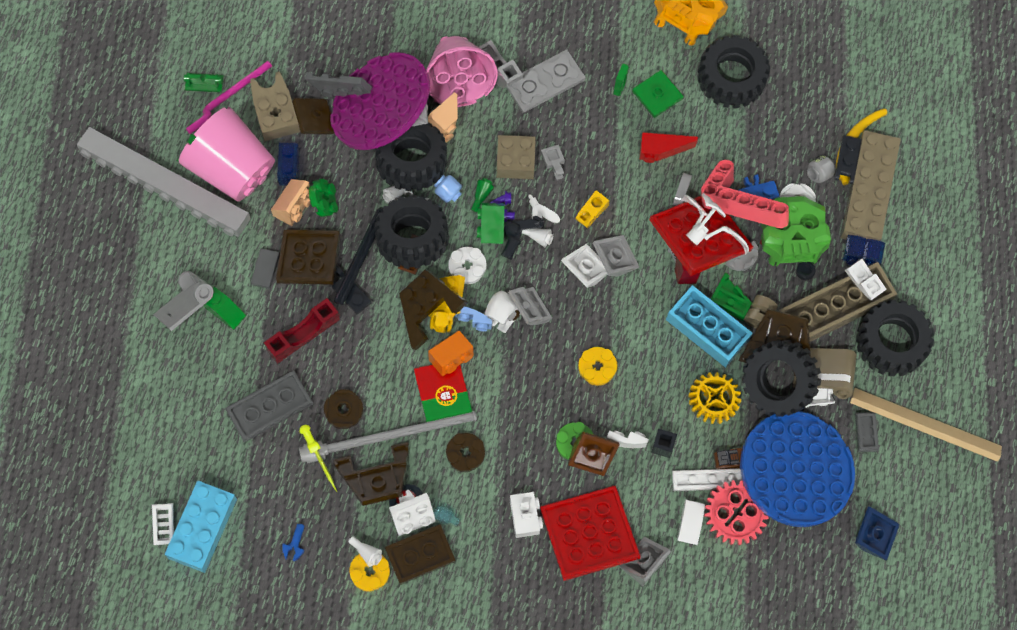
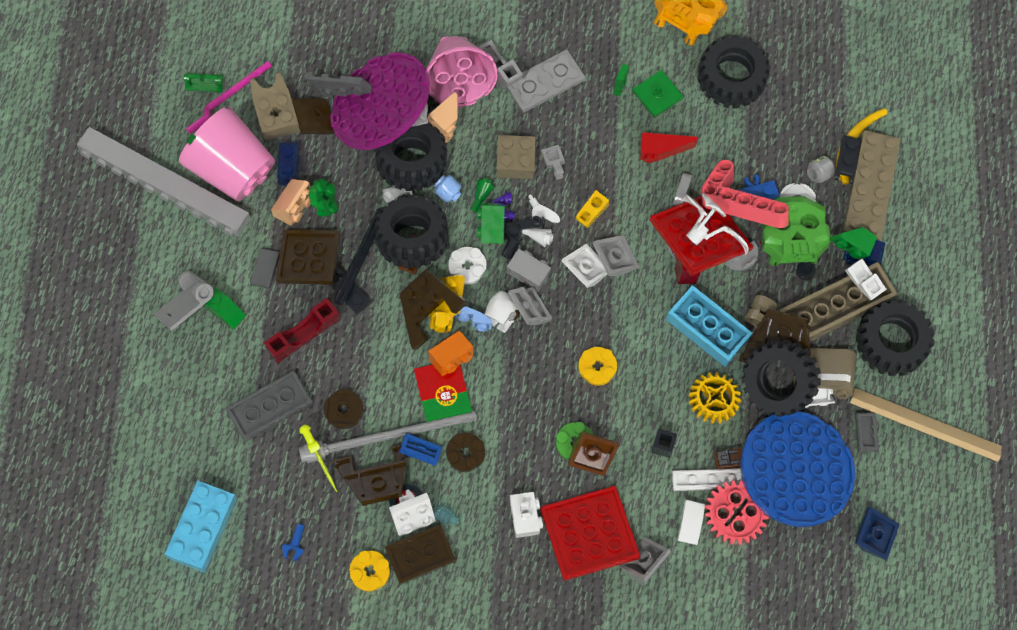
white slope [152,503,174,545] -> none
white cone [349,536,382,567] -> none
white slope [606,431,649,448] -> none
green wing [710,273,752,321] -> none
none -> blue tile [399,433,442,466]
none -> light grey brick [506,249,551,292]
none -> green slope [830,227,877,259]

